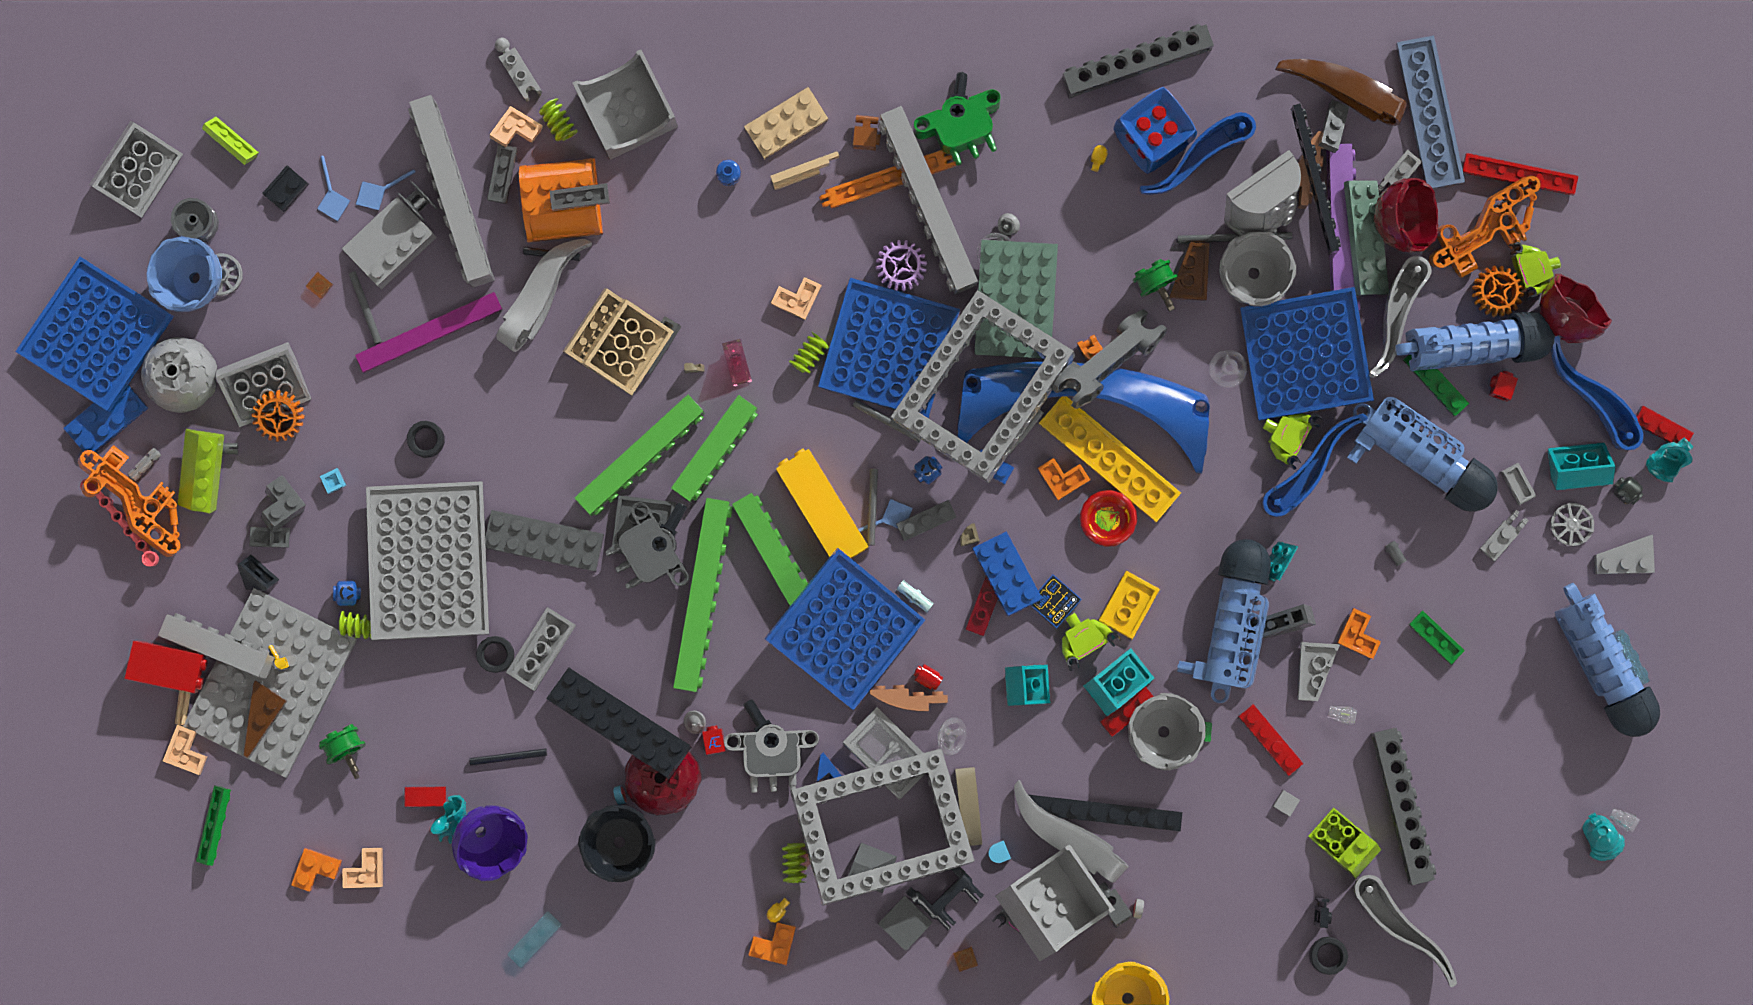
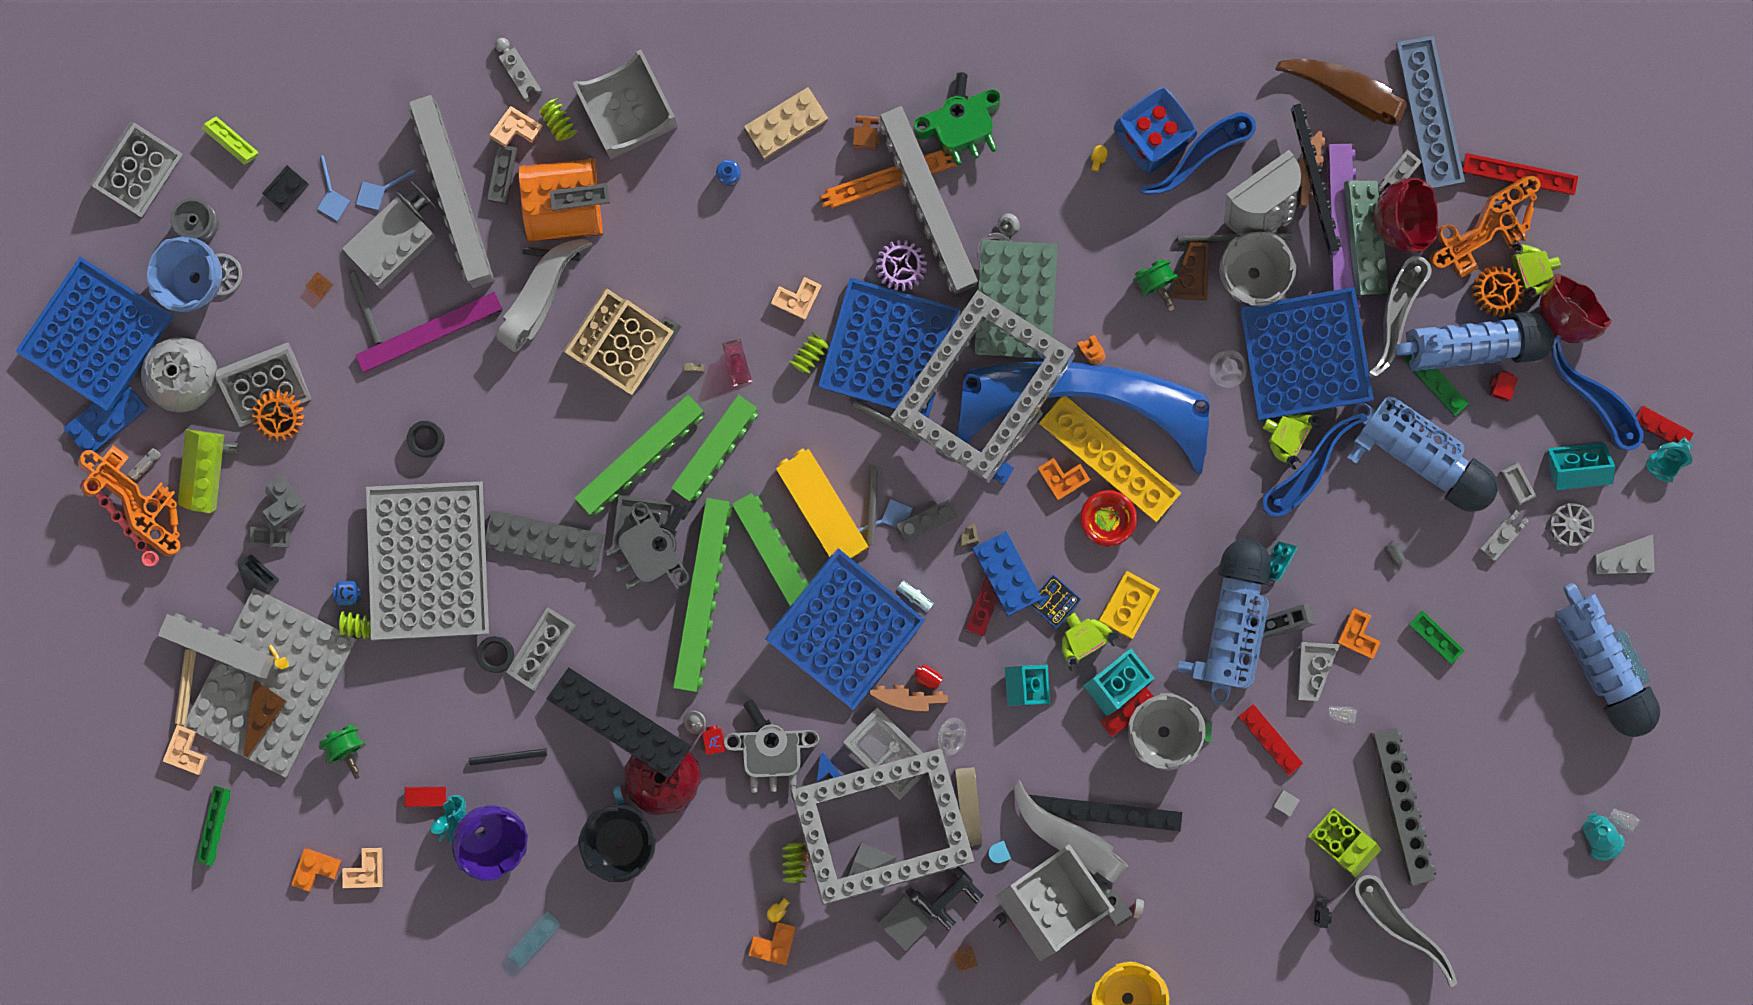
red slope [125,641,208,693] -> none
medium azure plate [320,468,346,494] -> none
tan piece [771,151,839,190] -> none
blue head [914,456,943,484] -> none
piece [1052,310,1167,409] -> none
dark grey brick [1062,24,1214,98] -> none
black tyre [1309,937,1348,975] -> none
dark grey plate [1318,99,1349,153] -> none
pearl dark grey head [1614,476,1643,505] -> none

